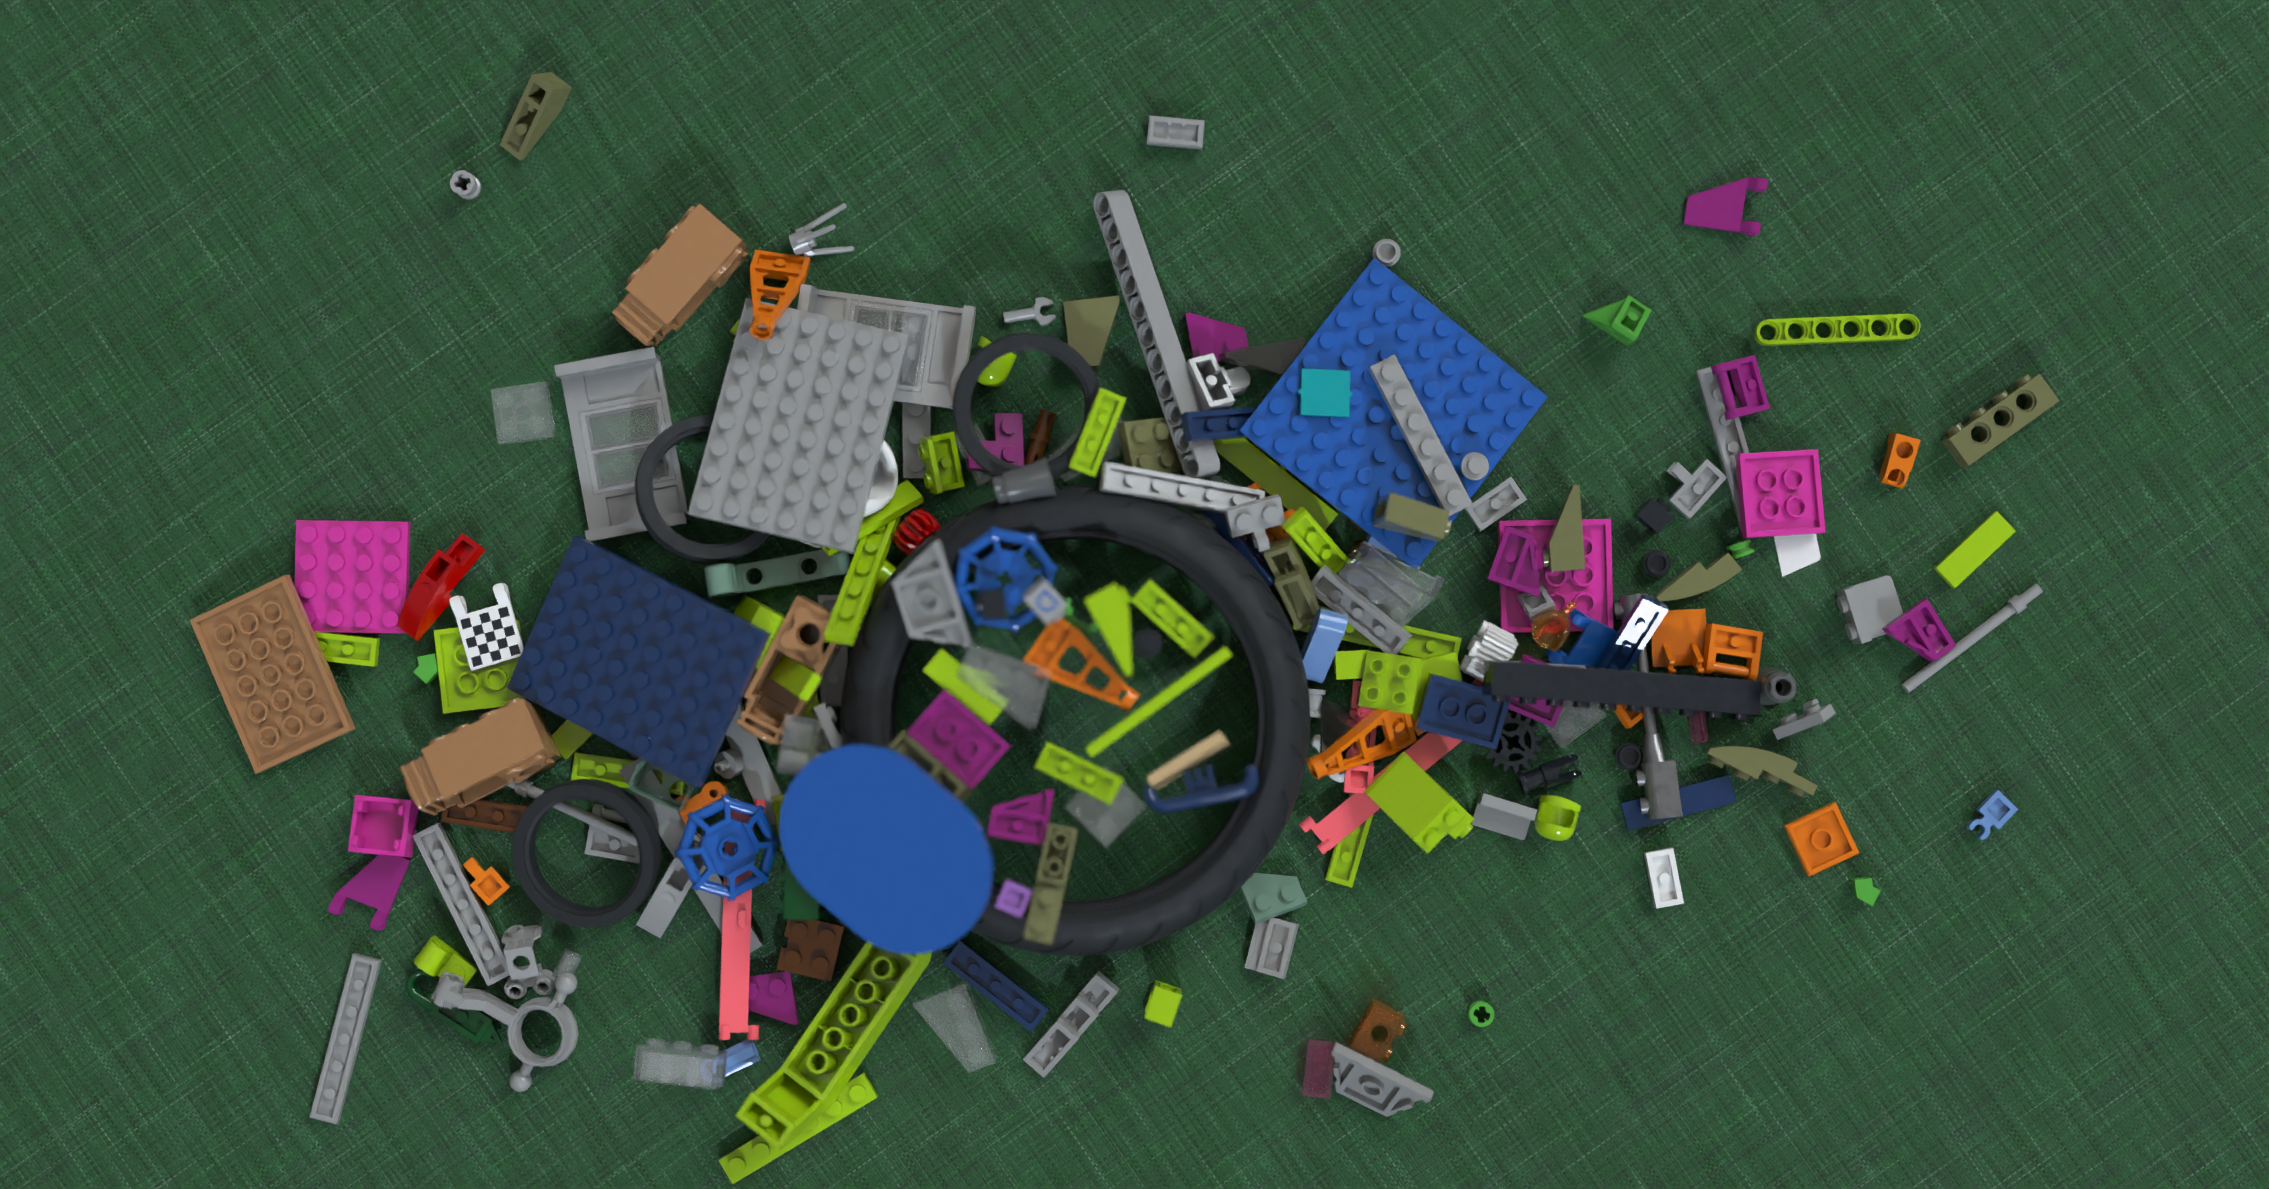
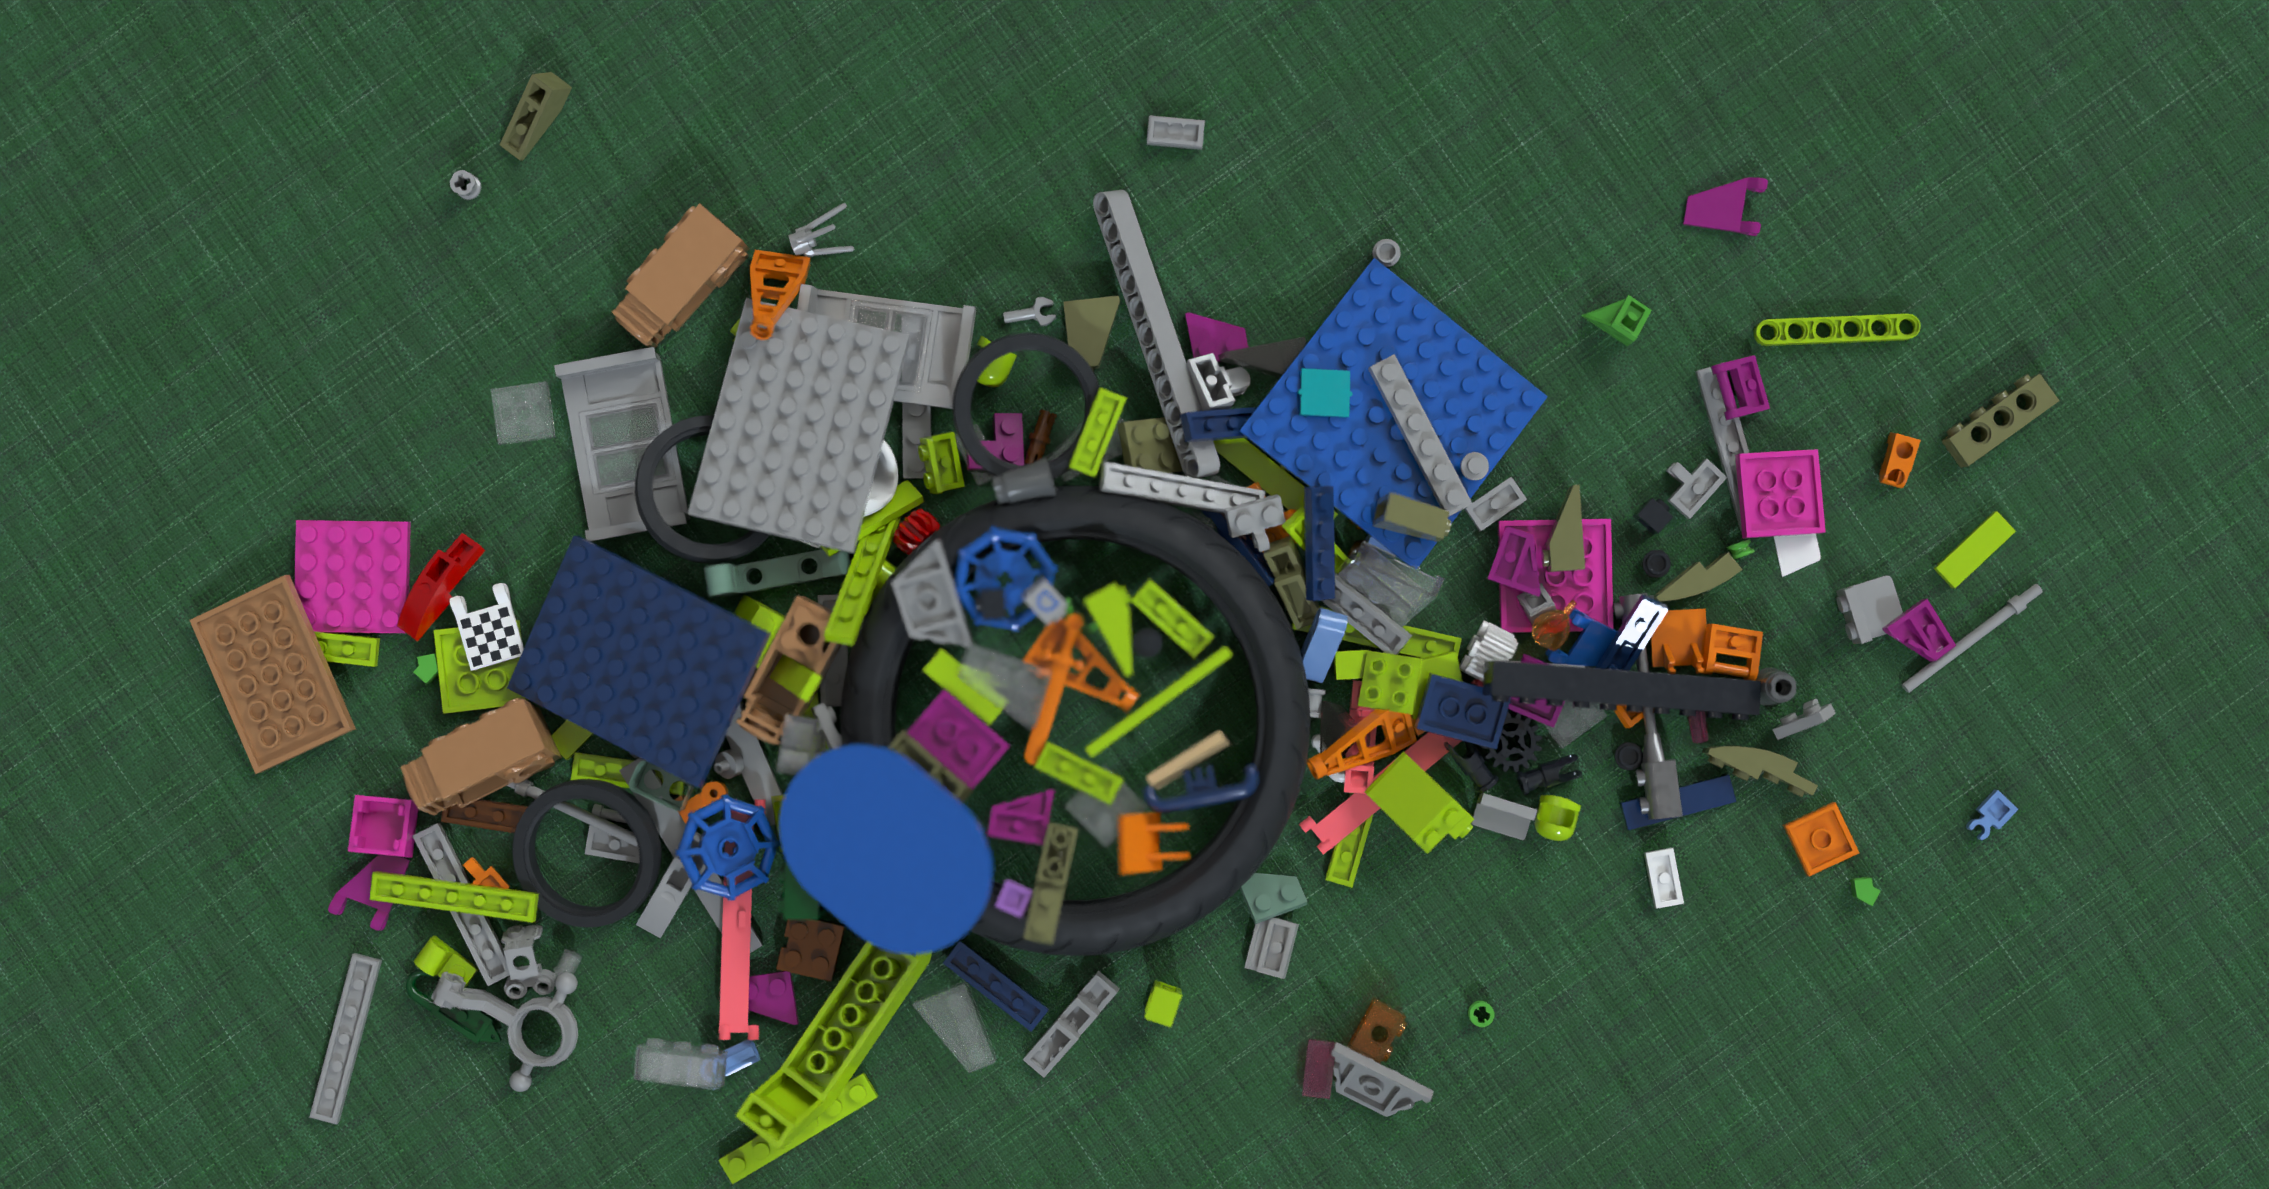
none -> lime tile [370,871,539,923]
none -> orange sword [1024,612,1085,765]
none -> orange plate [1118,812,1189,874]
none -> dark blue plate [1304,486,1335,601]
none -> black piece [1444,741,1499,794]

